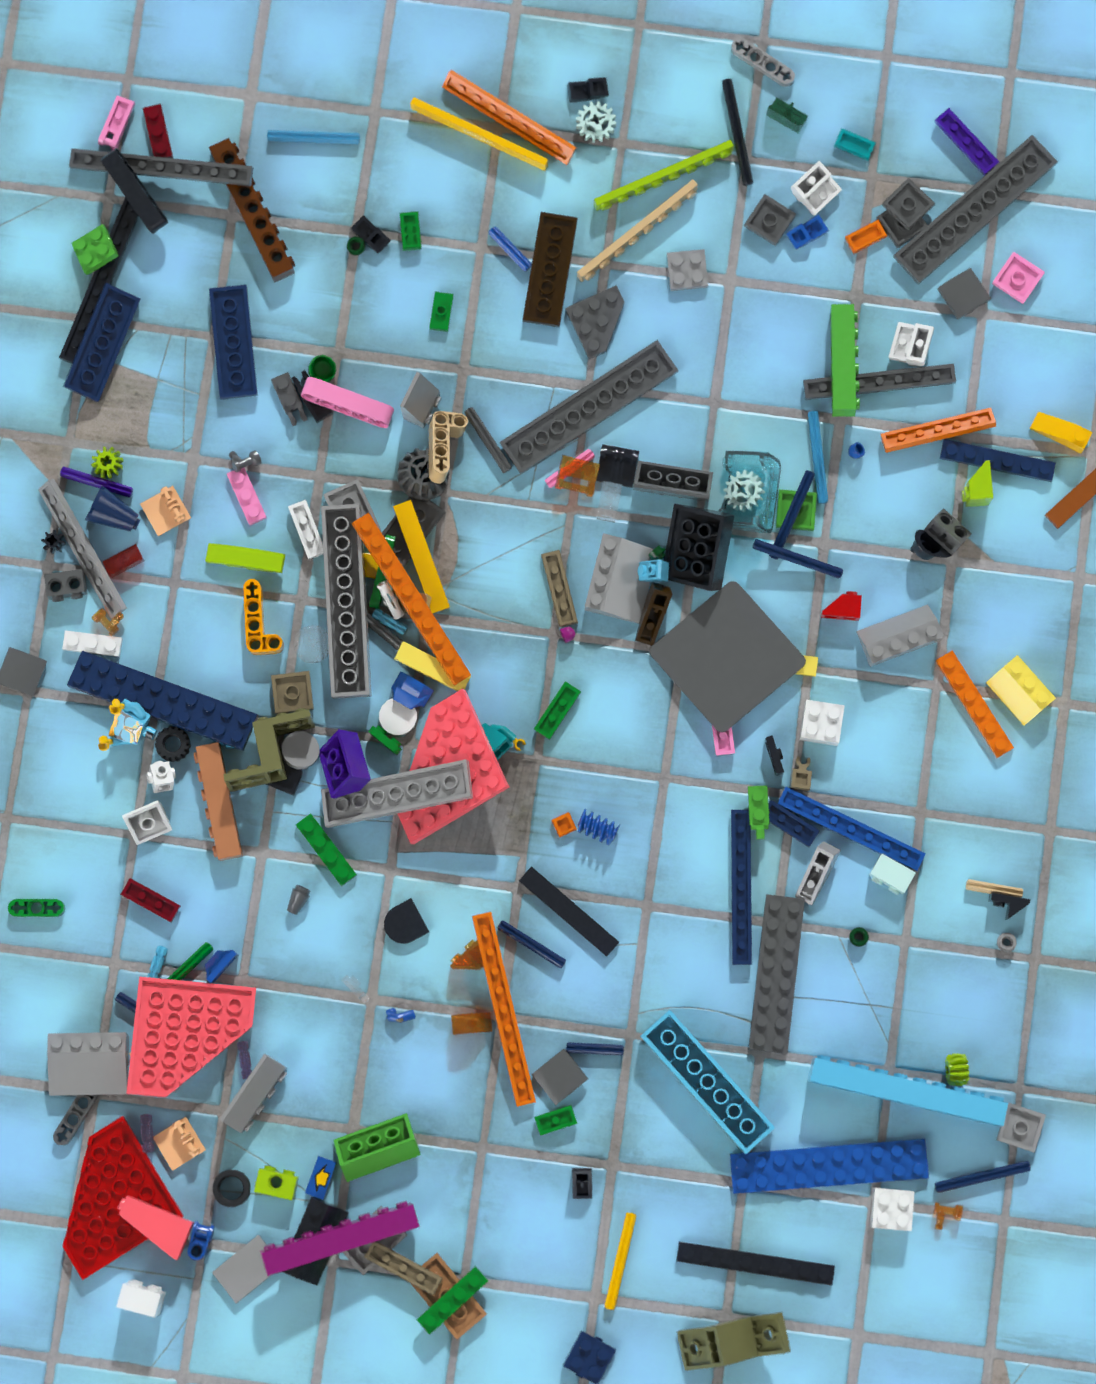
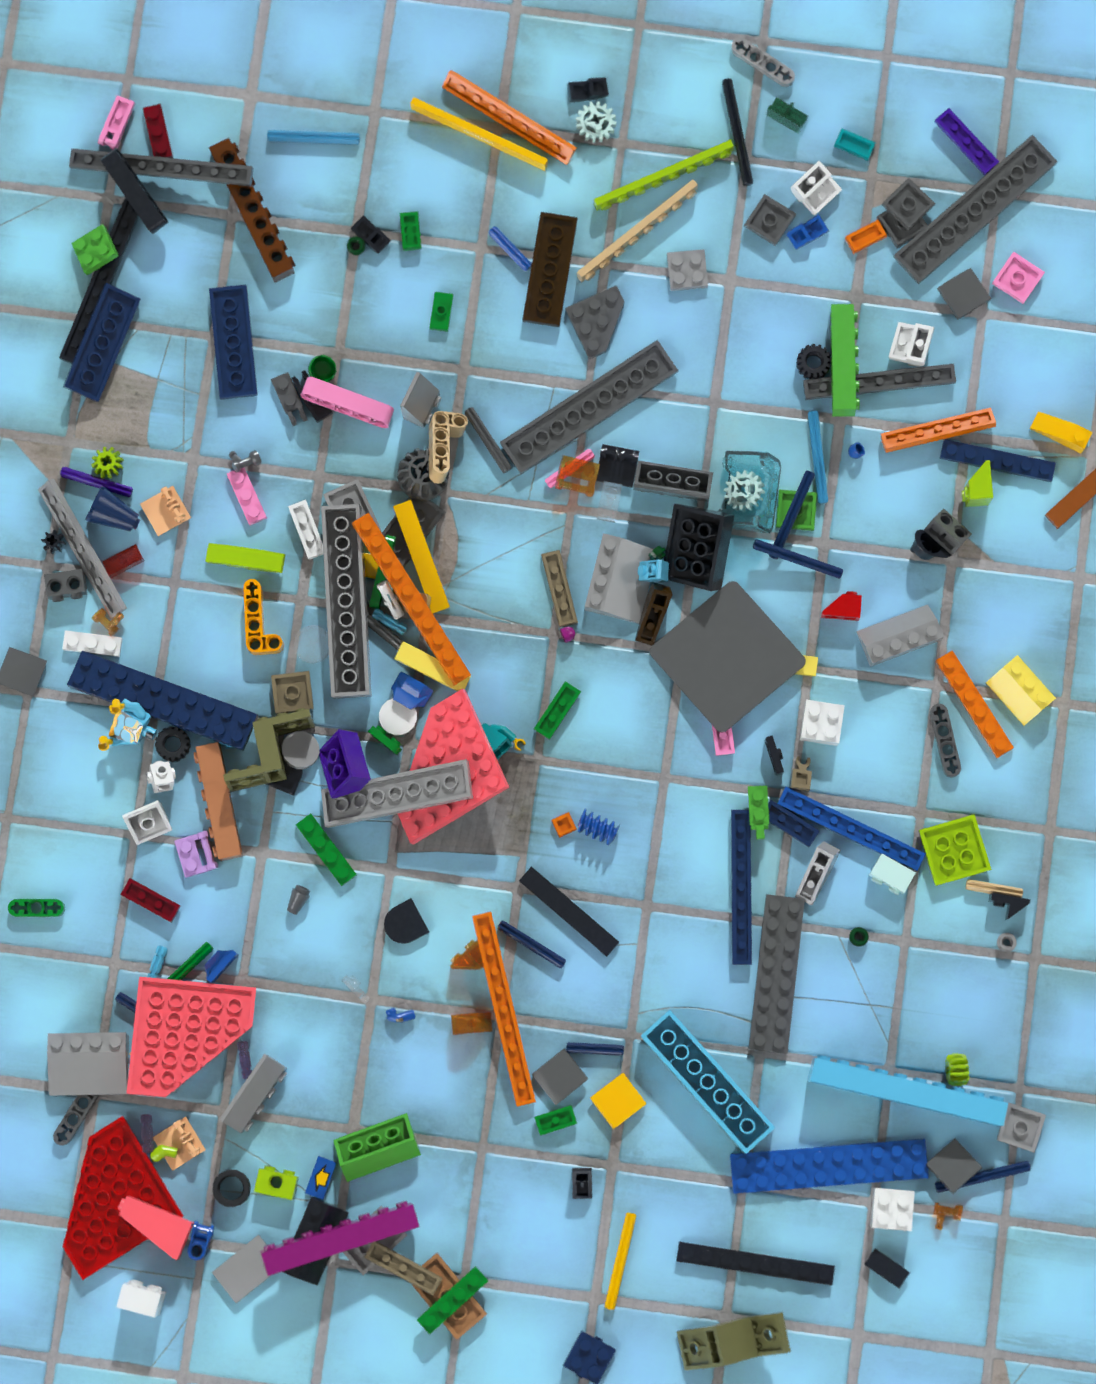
none -> lime arm [150,1145,178,1162]
none -> lavender plate [175,831,219,878]
none -> yellow slope [590,1073,647,1129]
none -> black tyre [796,344,831,379]
none -> black slope [864,1248,910,1289]
none -> lime plate [918,814,992,886]
none -> dark grey tile [926,1139,982,1194]
none -> dark grey beam [930,704,961,778]

